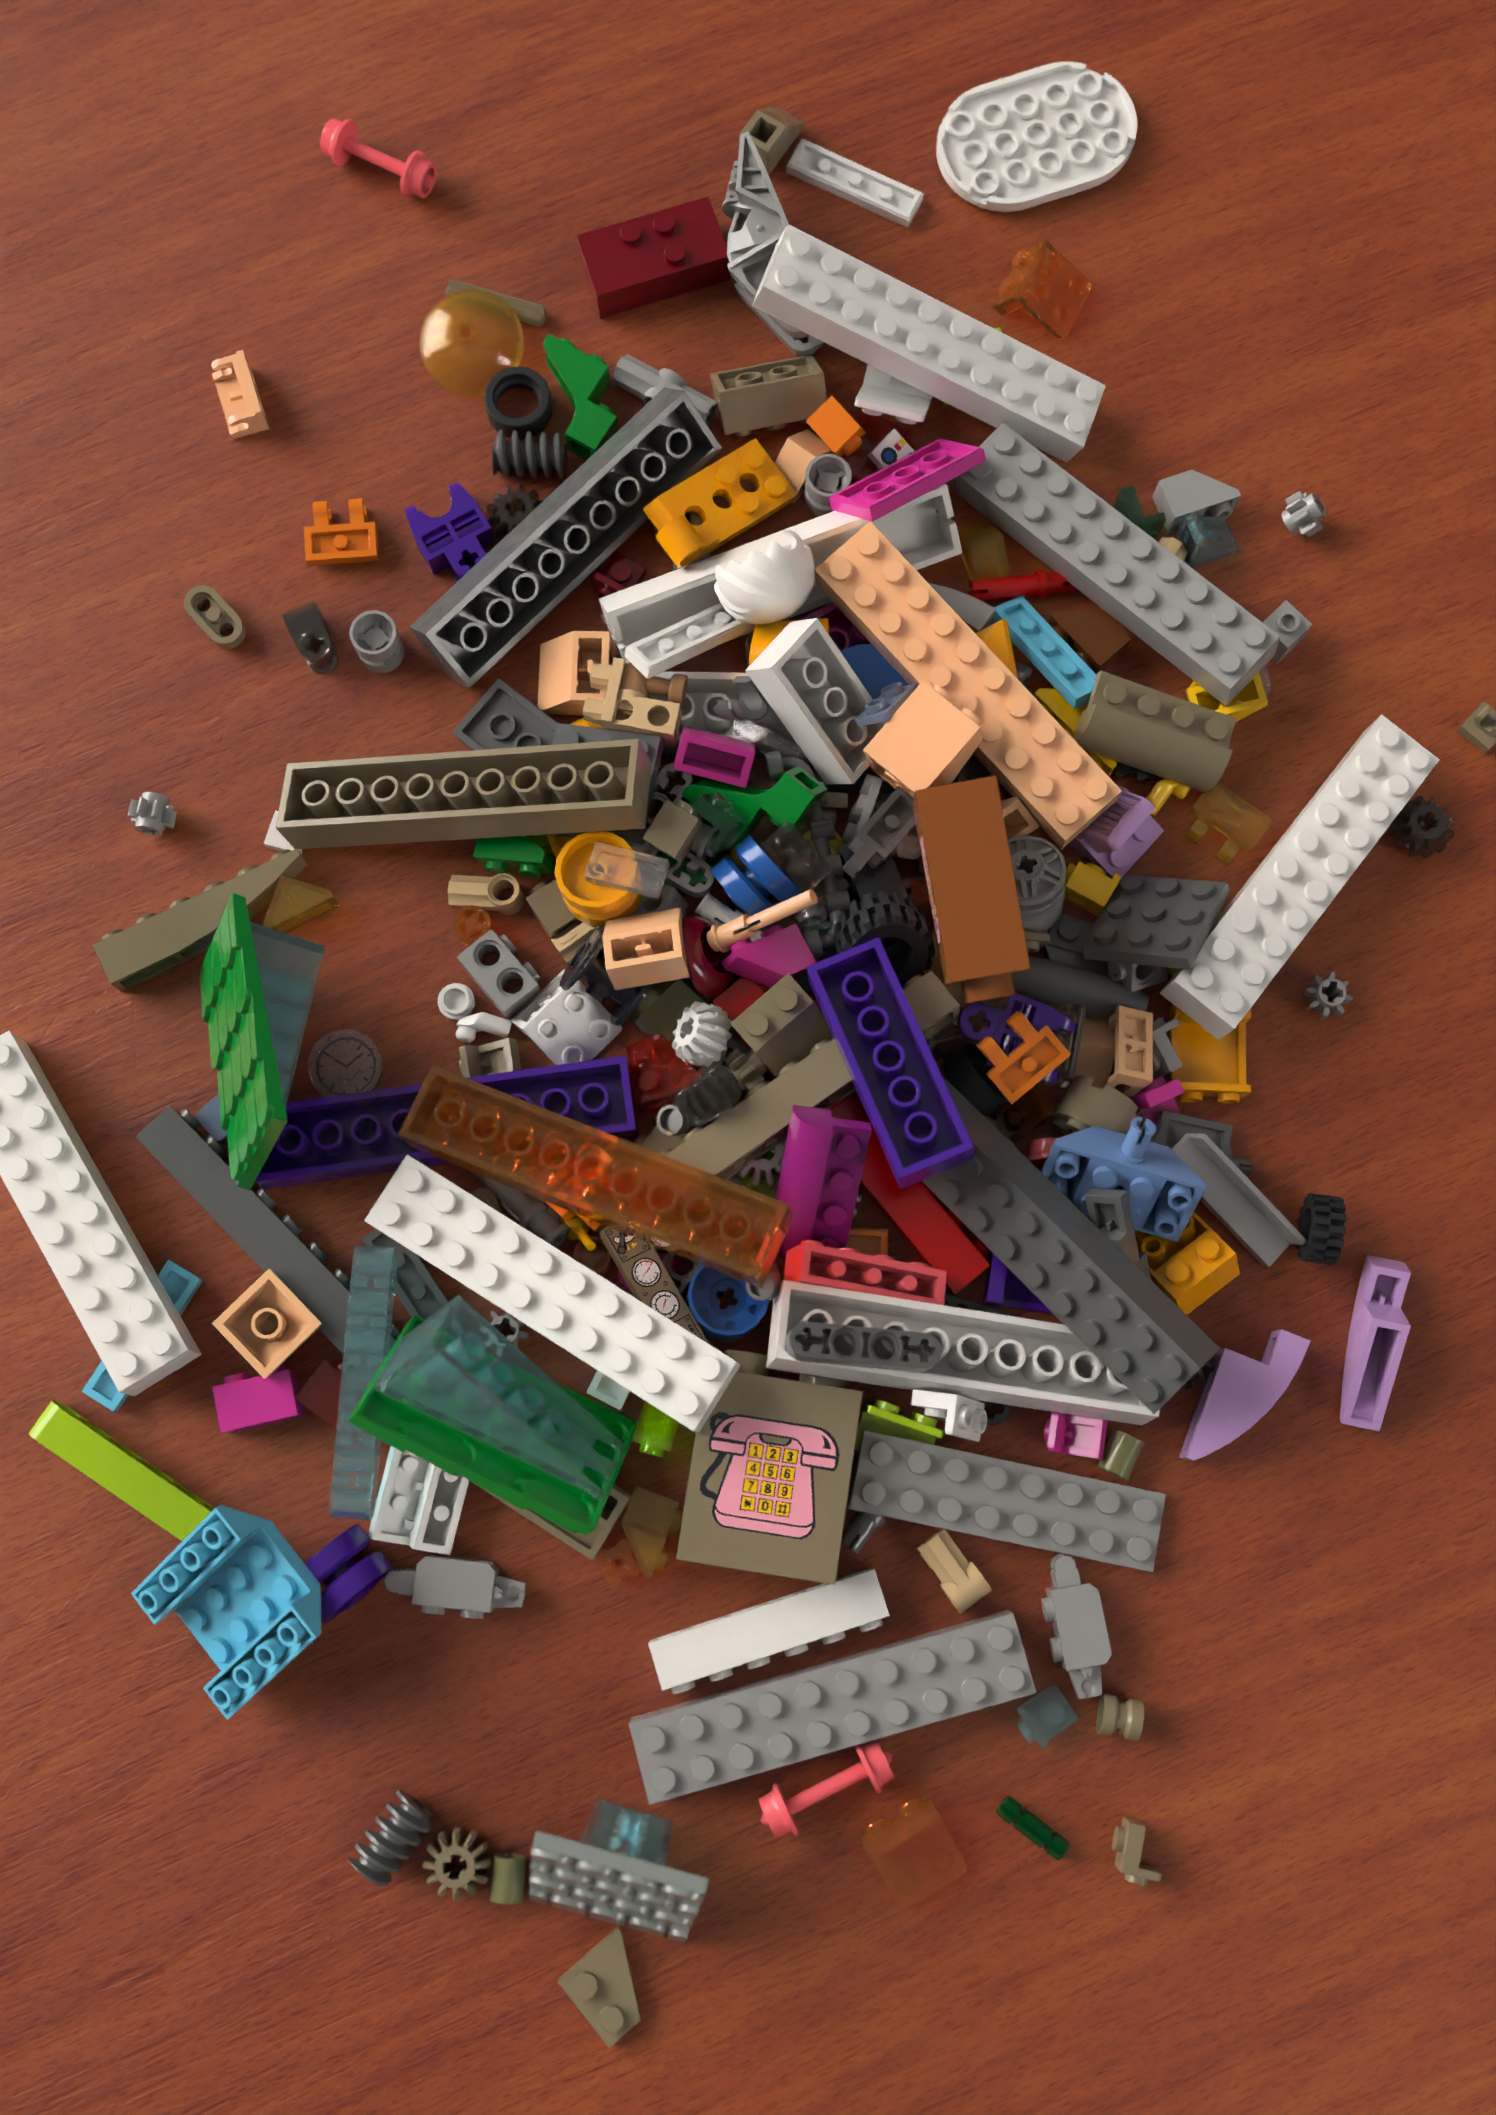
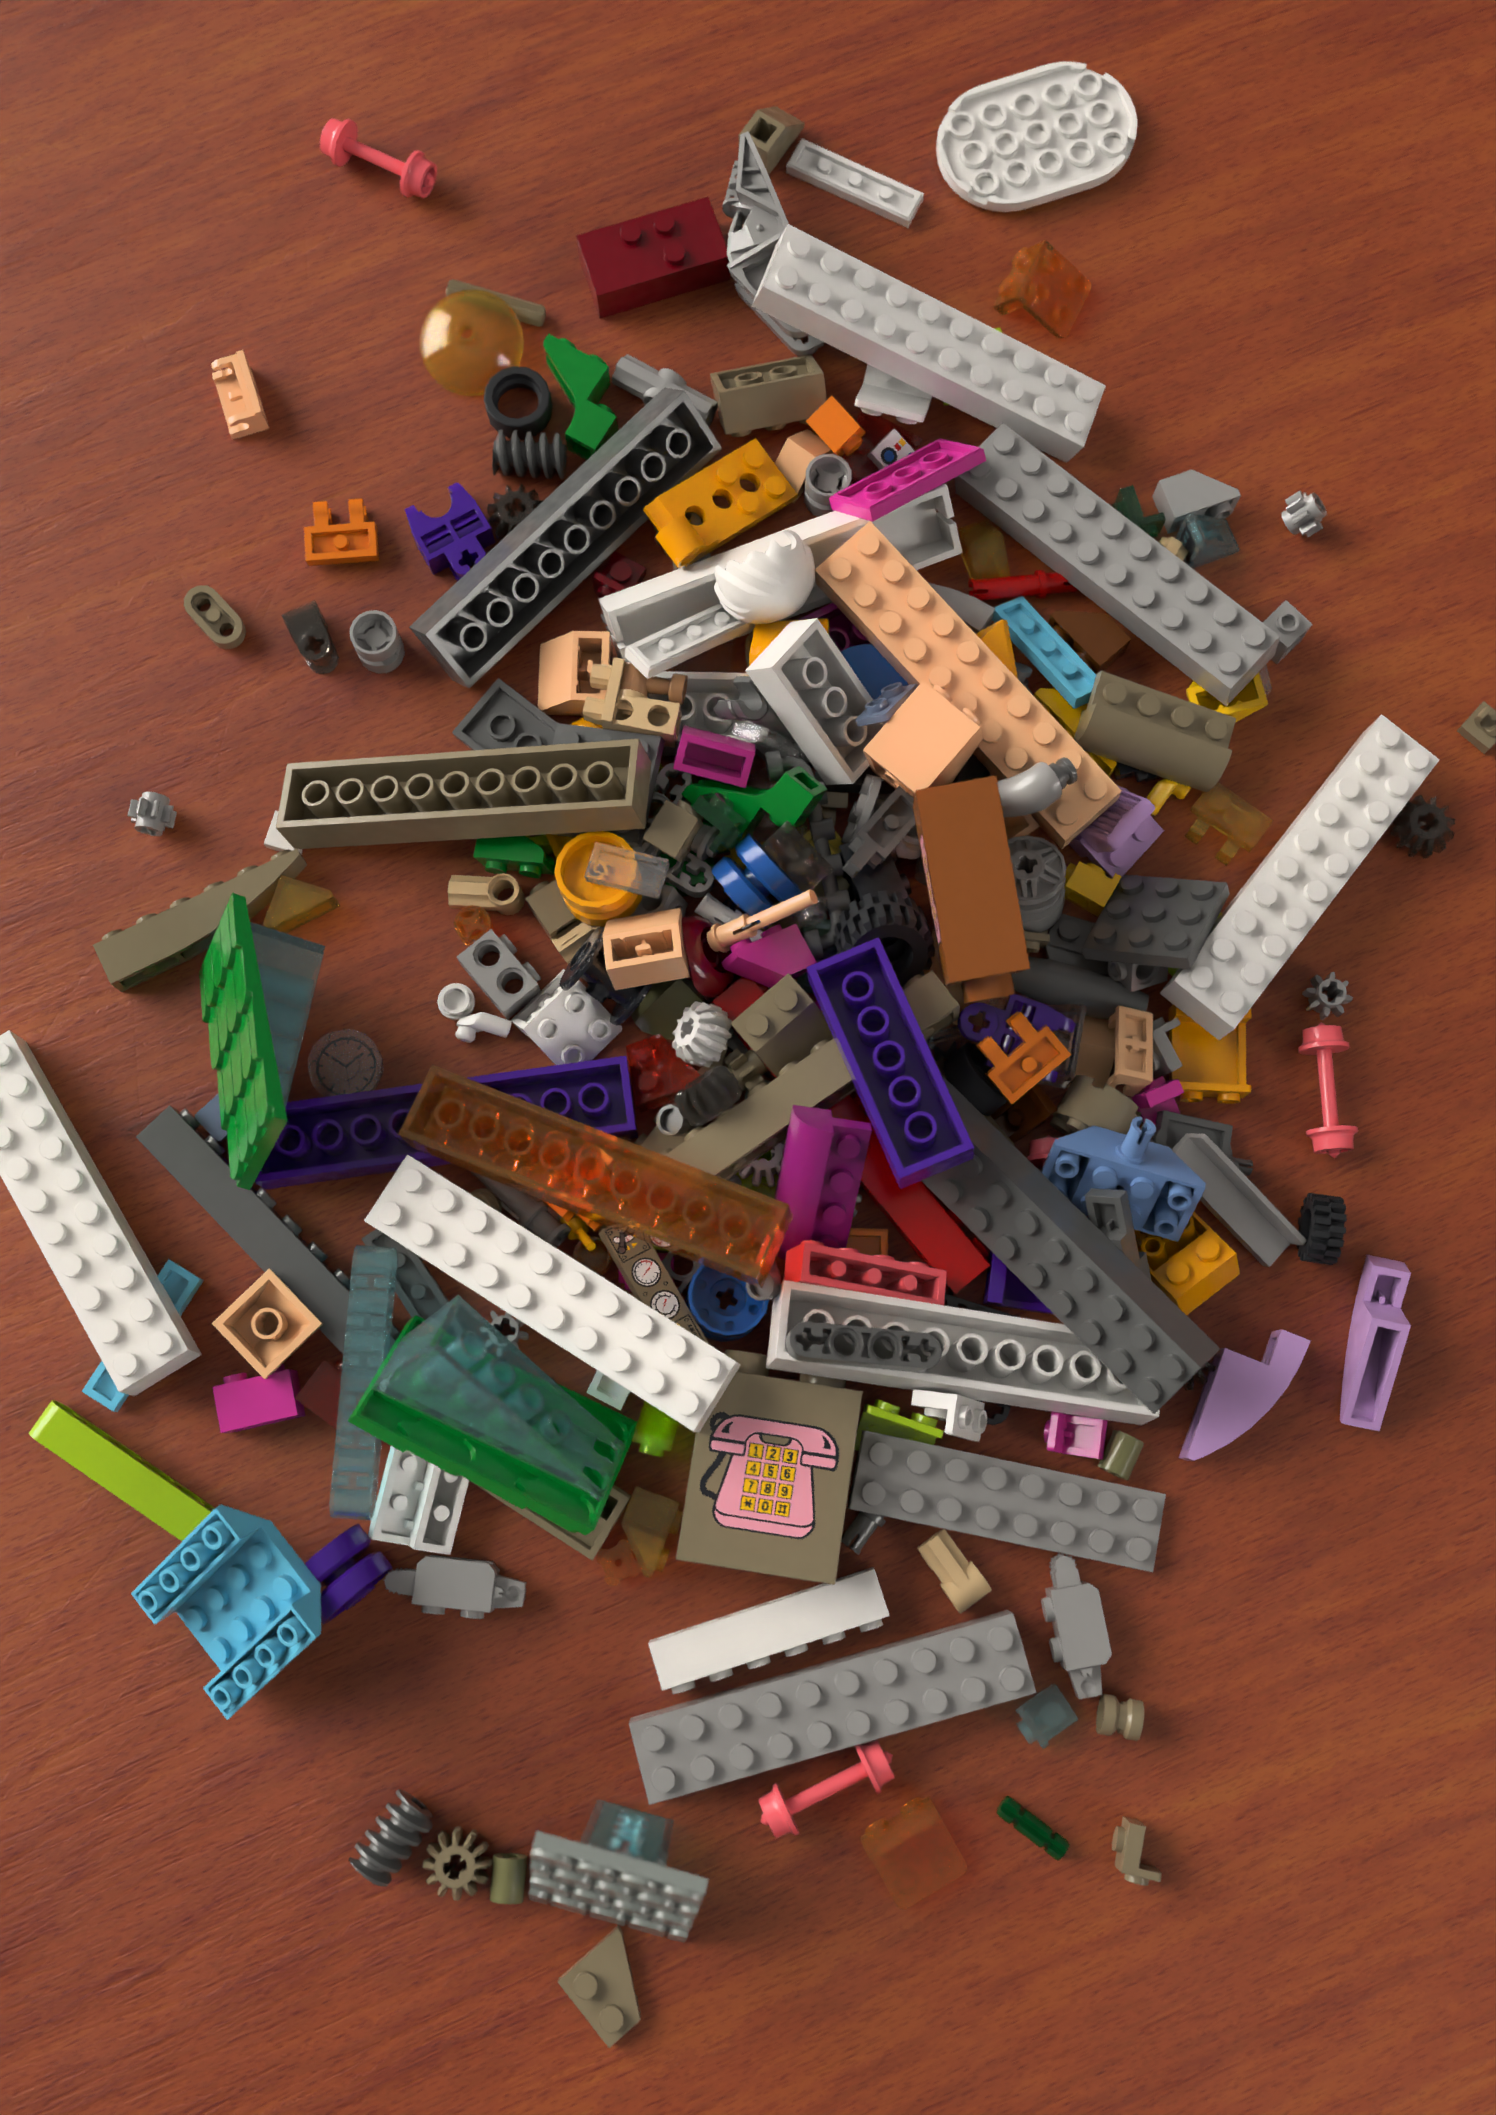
dark tan bracket [459,1038,521,1078] -> none
none -> light grey piece [997,757,1077,817]
none -> coral piece [1298,1022,1358,1158]

